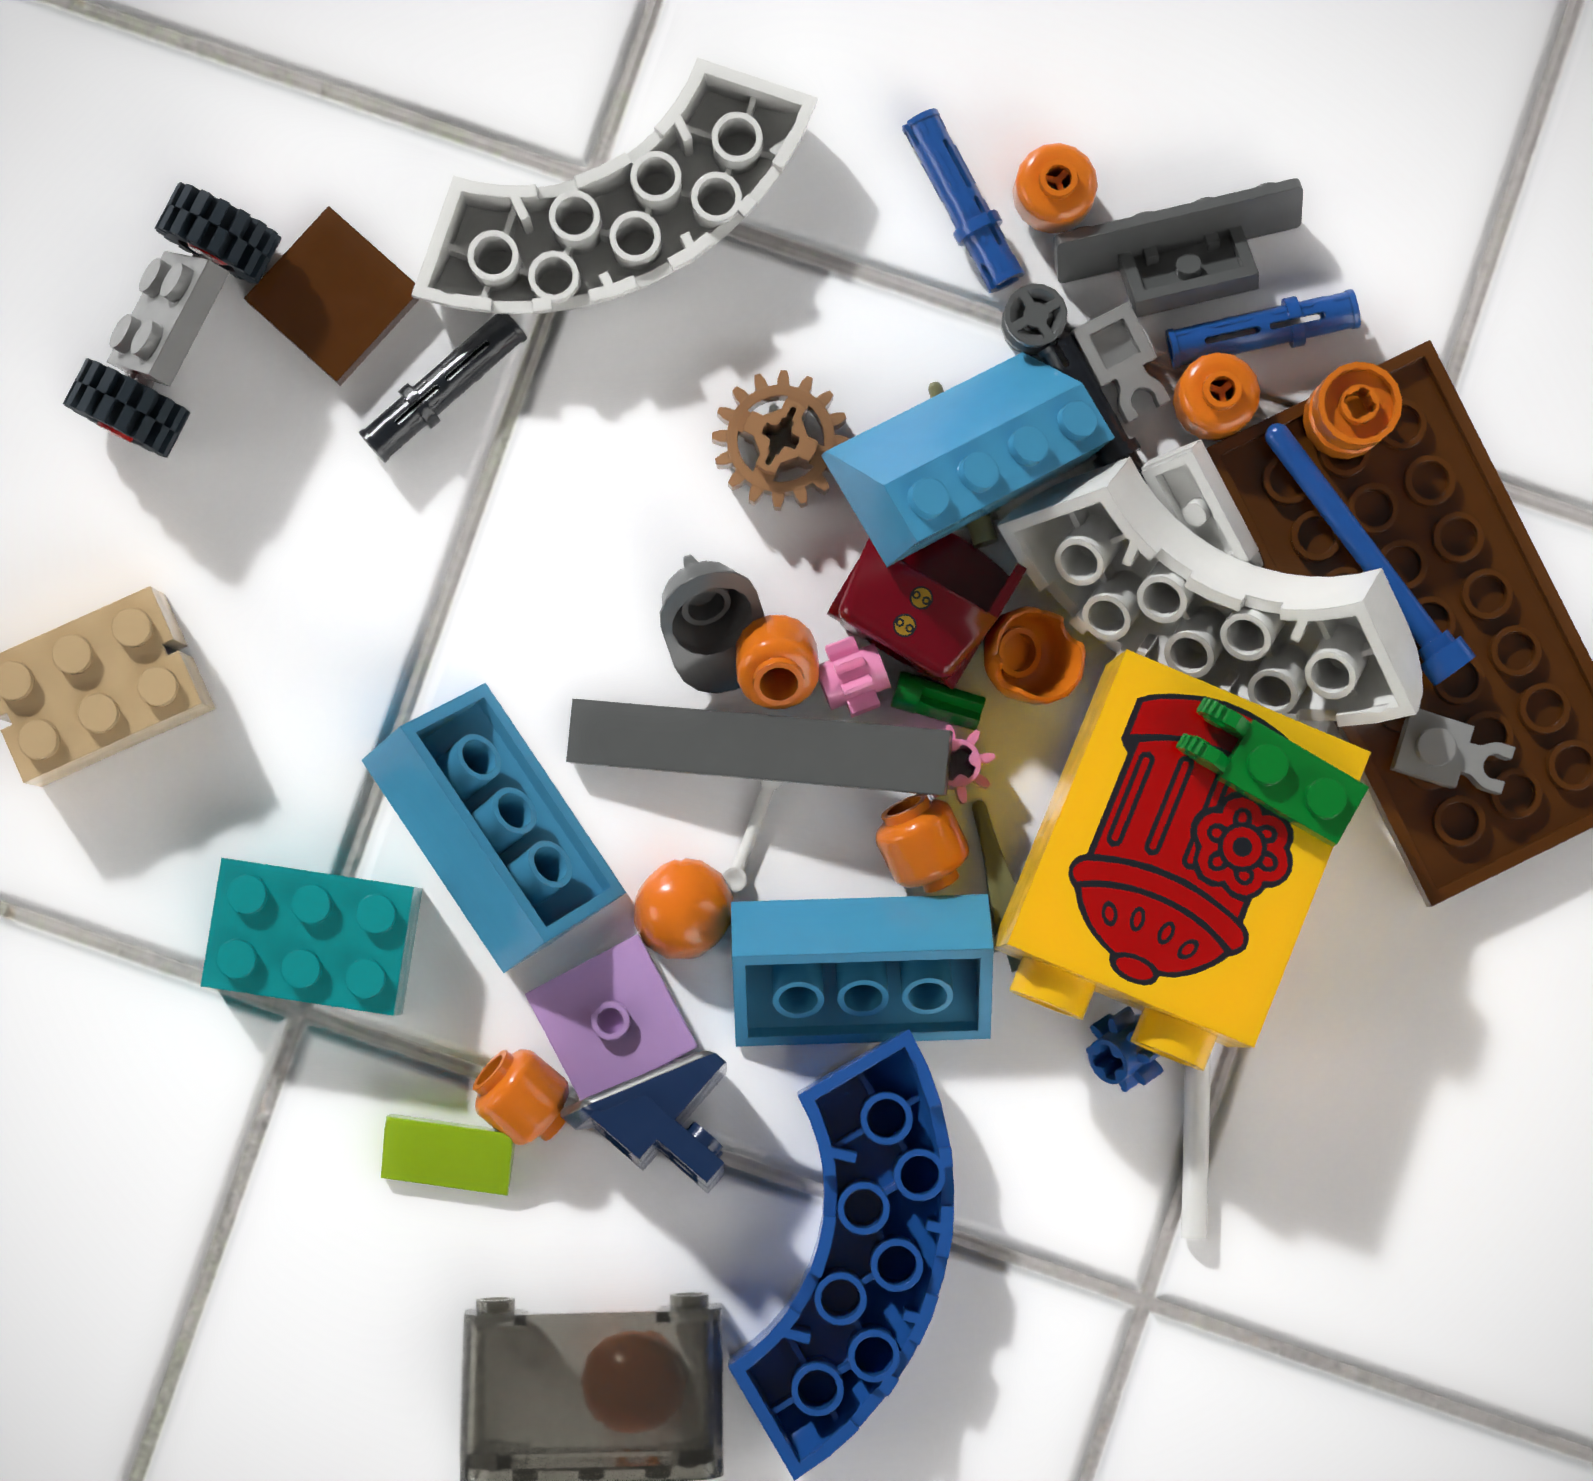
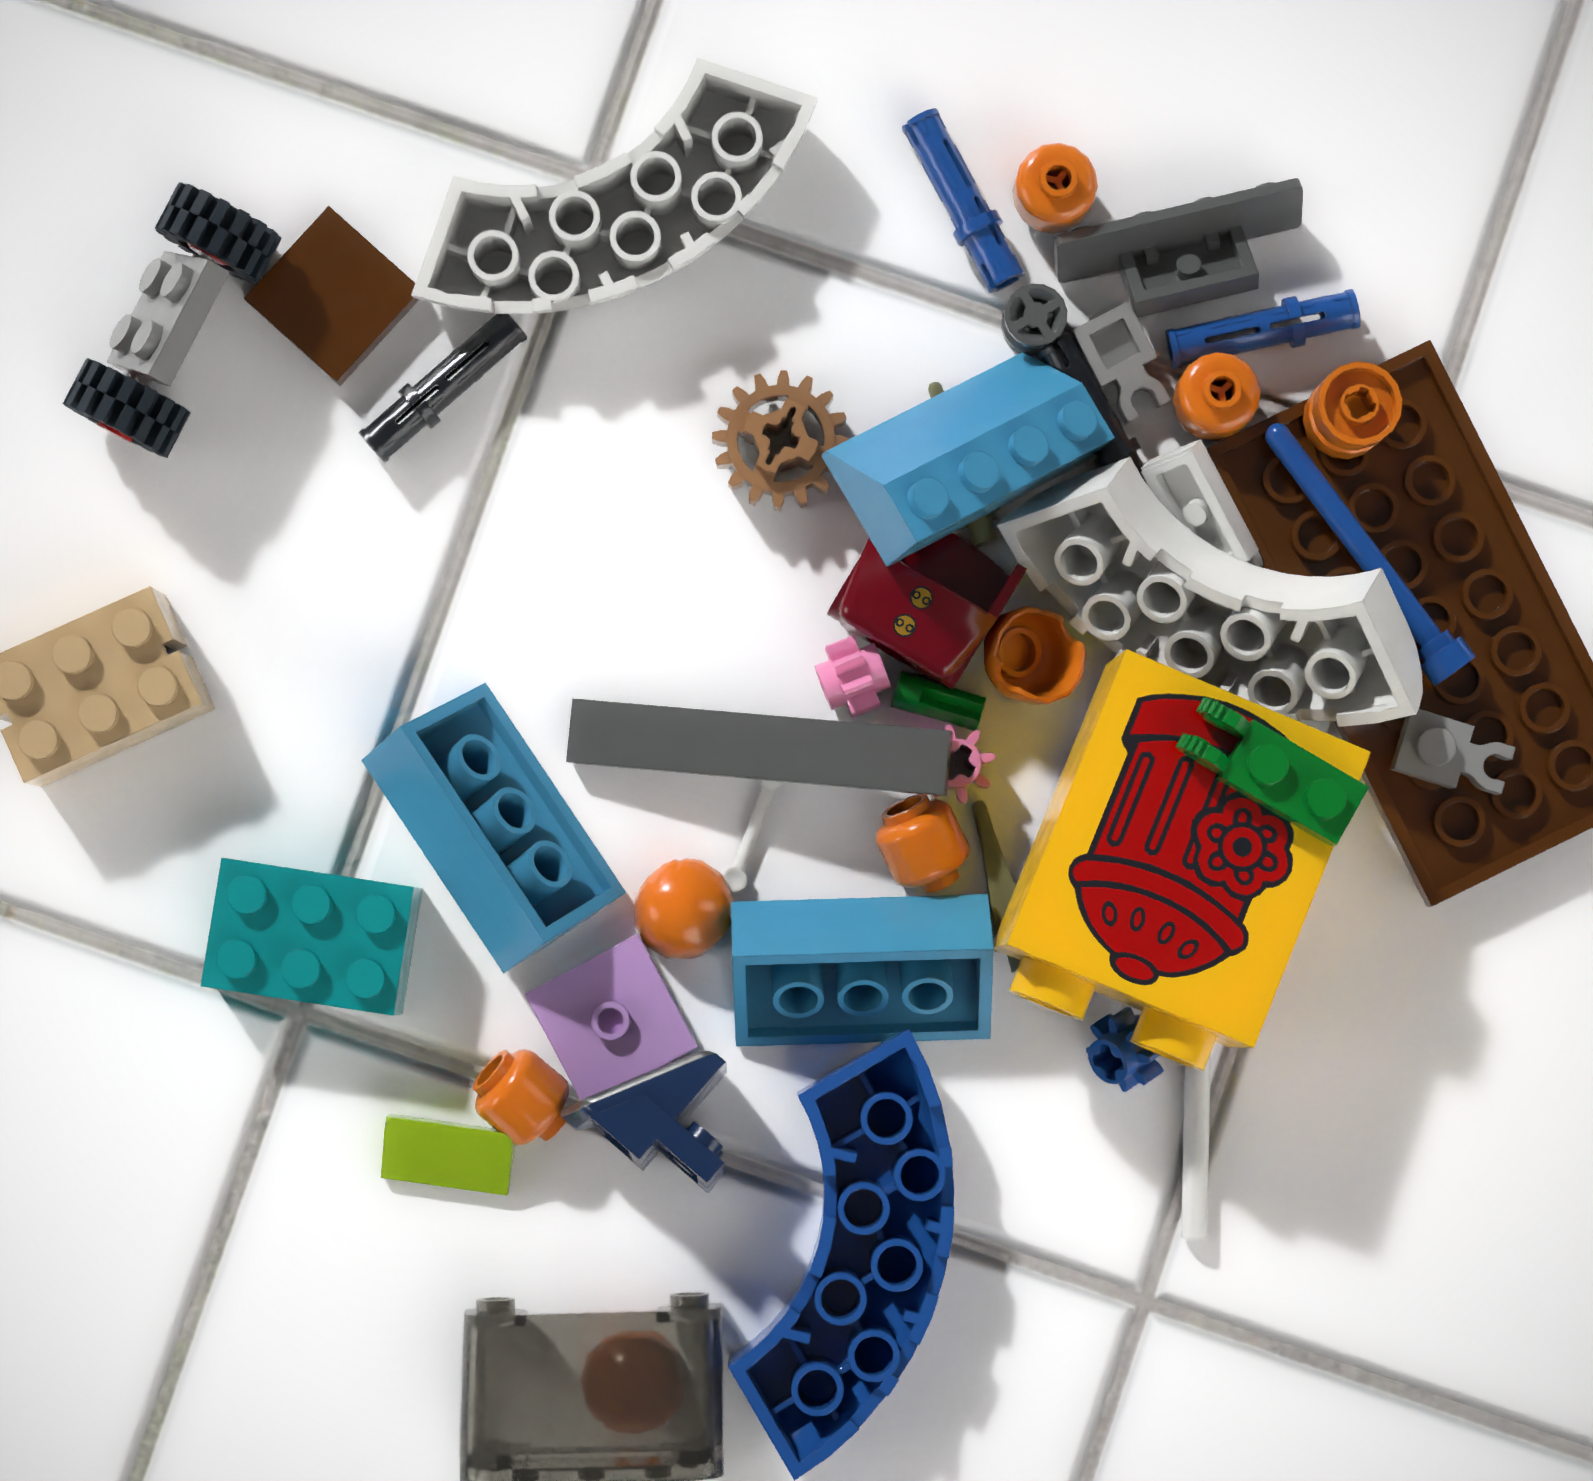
dark grey piece [659,554,765,694] -> none
orange head [736,615,819,709] -> none

